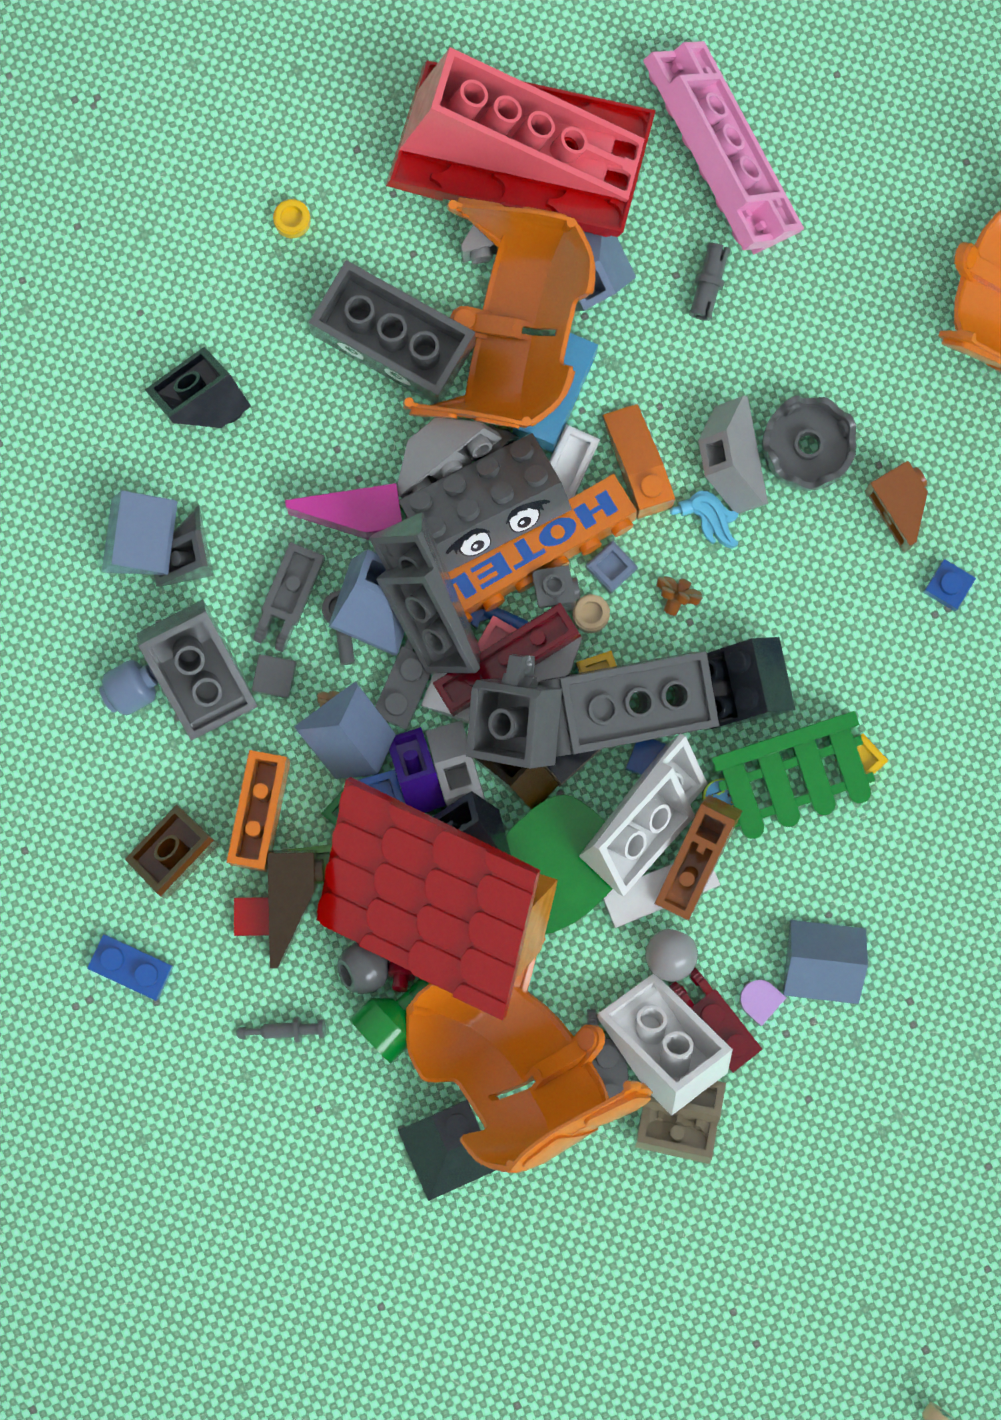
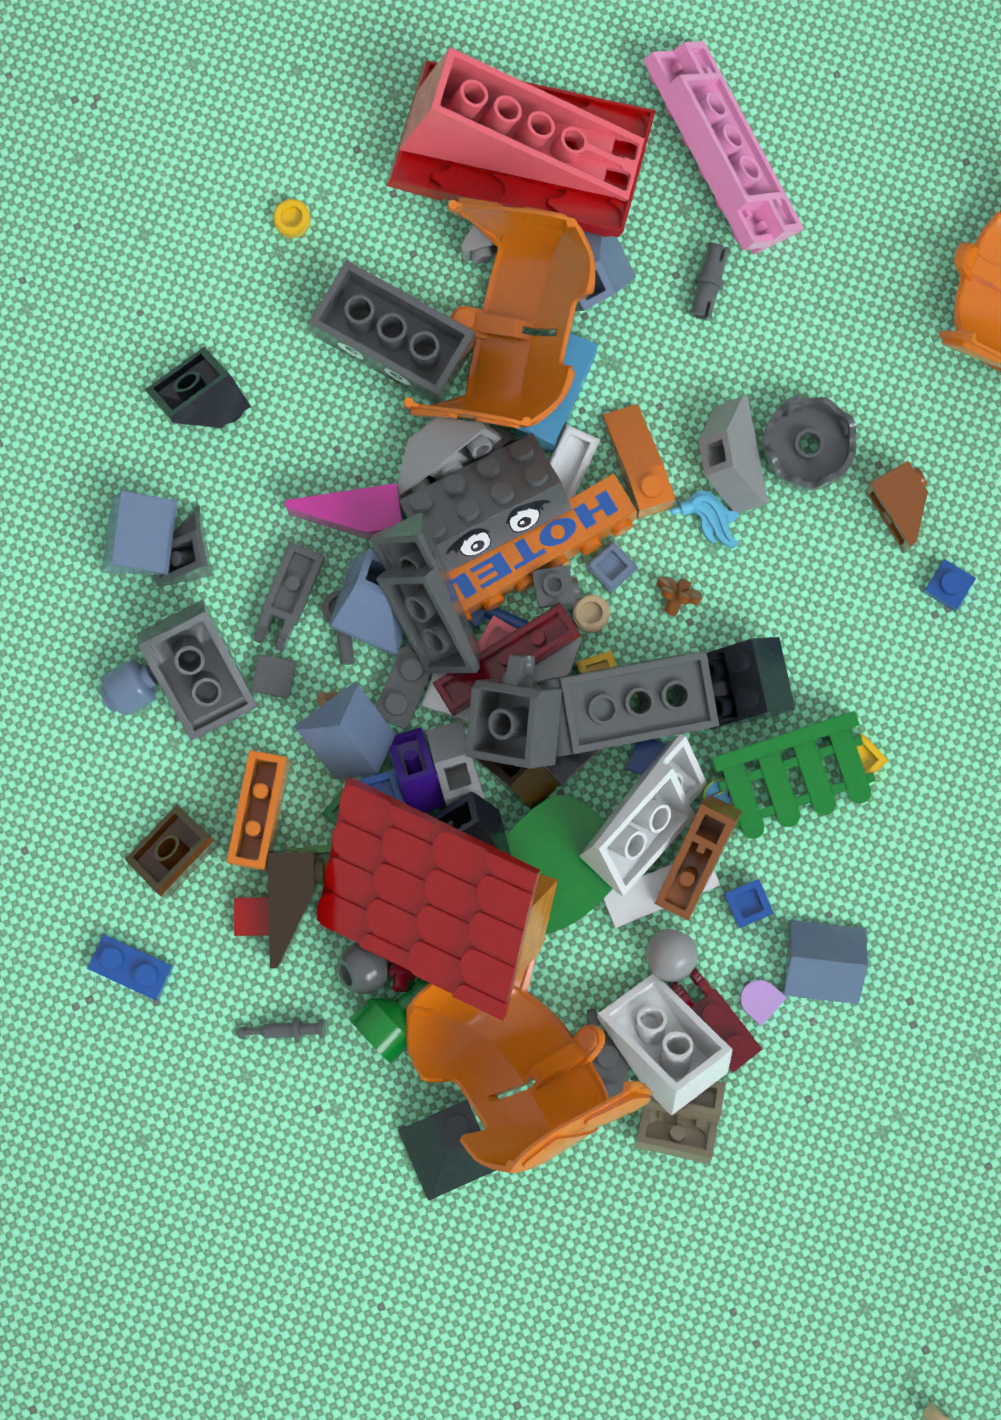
none -> blue plate [723,879,774,929]

